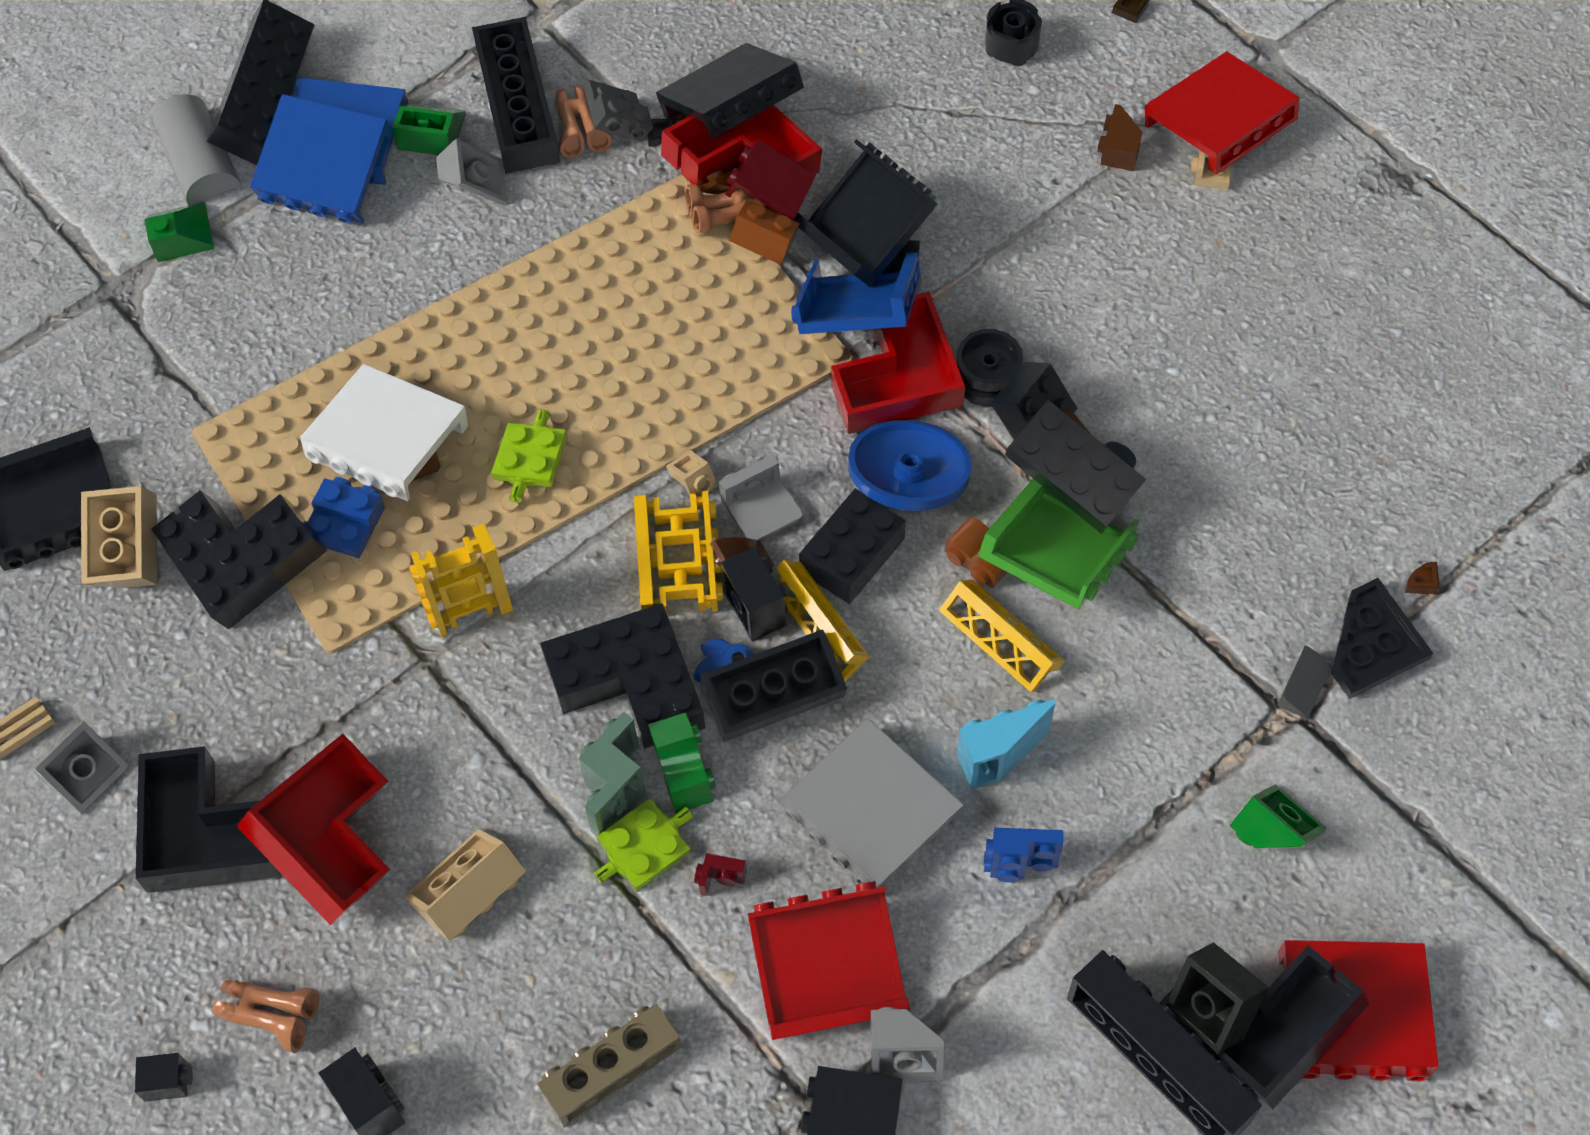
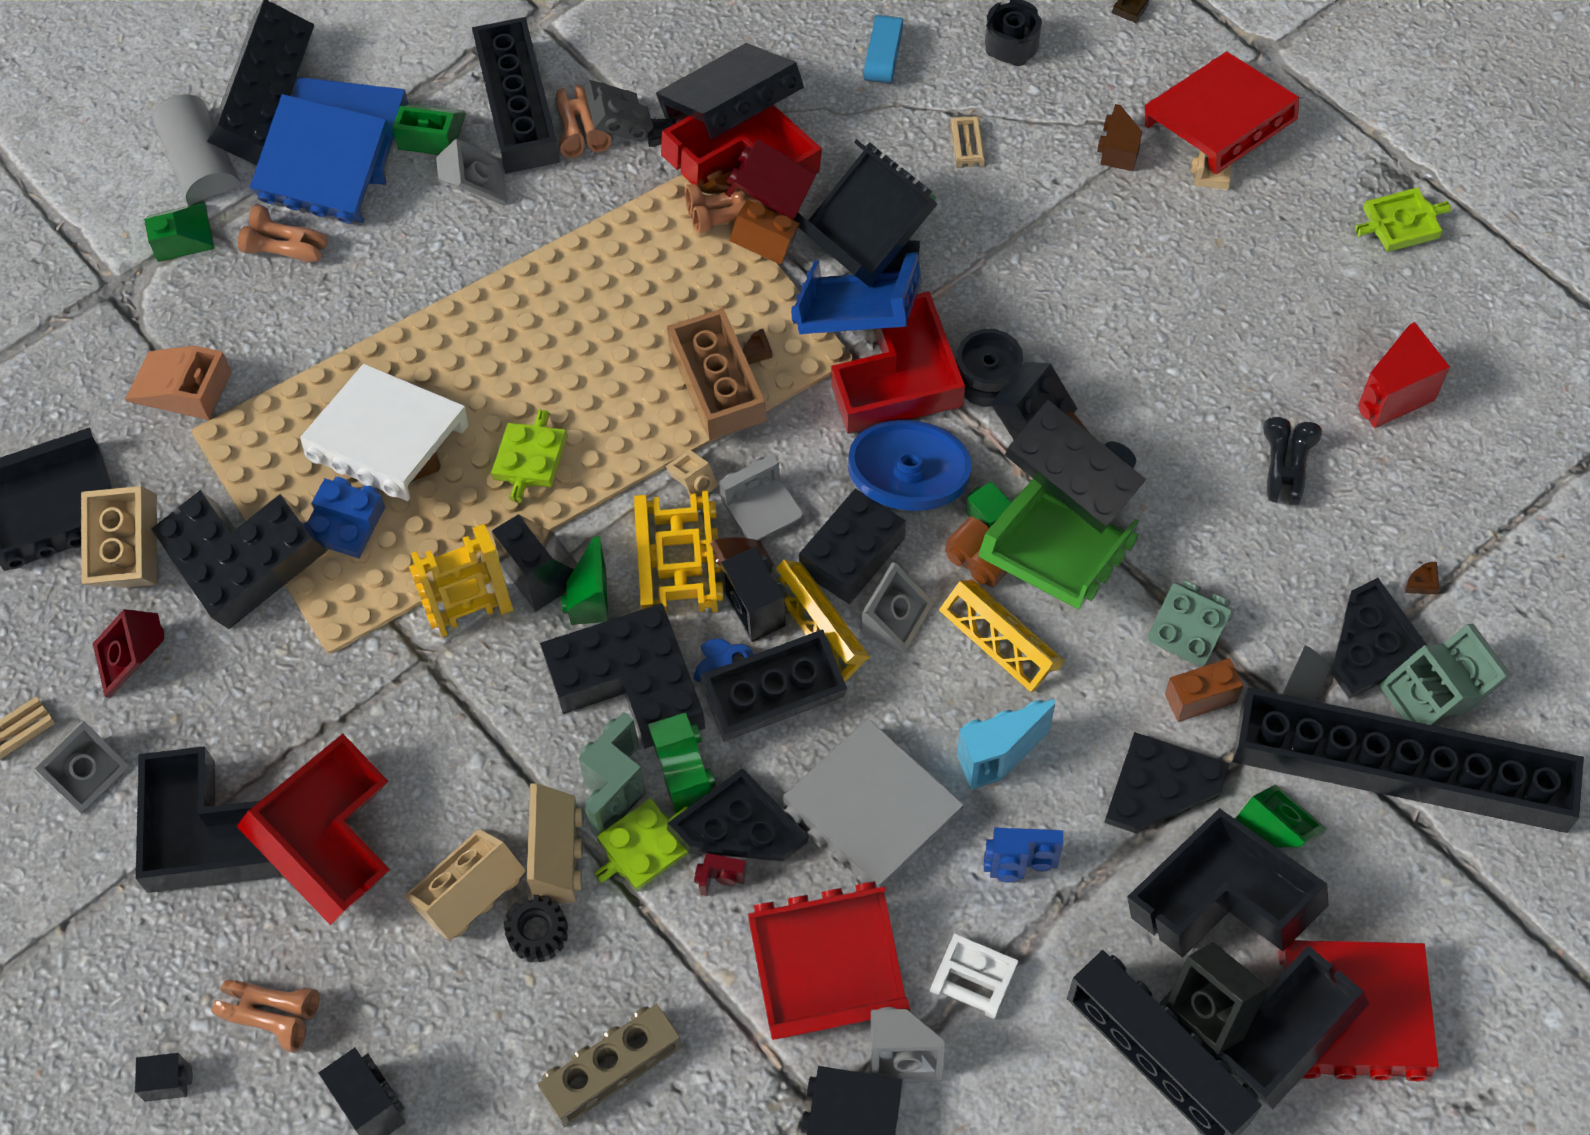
none -> dark red slope [93,609,164,698]
none -> nougat slope [125,346,232,420]
none -> nougat piece [238,204,328,263]
none -> black slope [492,514,578,612]
none -> black tyre [504,895,568,962]
none -> tan slope [527,783,584,903]
none -> green slope [561,536,609,625]
none -> black plate [666,768,809,861]
none -> medium nougat brick [667,308,766,440]
none -> reddish brown tile [743,329,773,364]
none -> light grey slope [862,563,935,652]
none -> dark azure beam [864,14,903,84]
none -> white plate [930,933,1018,1019]
none -> tan tile [950,116,985,168]
none -> green brick [966,481,1011,528]
none -> black plate [1104,732,1230,834]
none -> black piece [1127,808,1329,958]
none -> sand green bracket [1148,579,1235,666]
none -> dark orange brick [1165,658,1244,722]
none -> black brick [1232,687,1584,833]
none -> black piece [1263,417,1322,505]
none -> lime plate [1355,187,1451,252]
none -> red slope [1358,322,1450,428]
none -> sand green bracket [1378,624,1512,726]

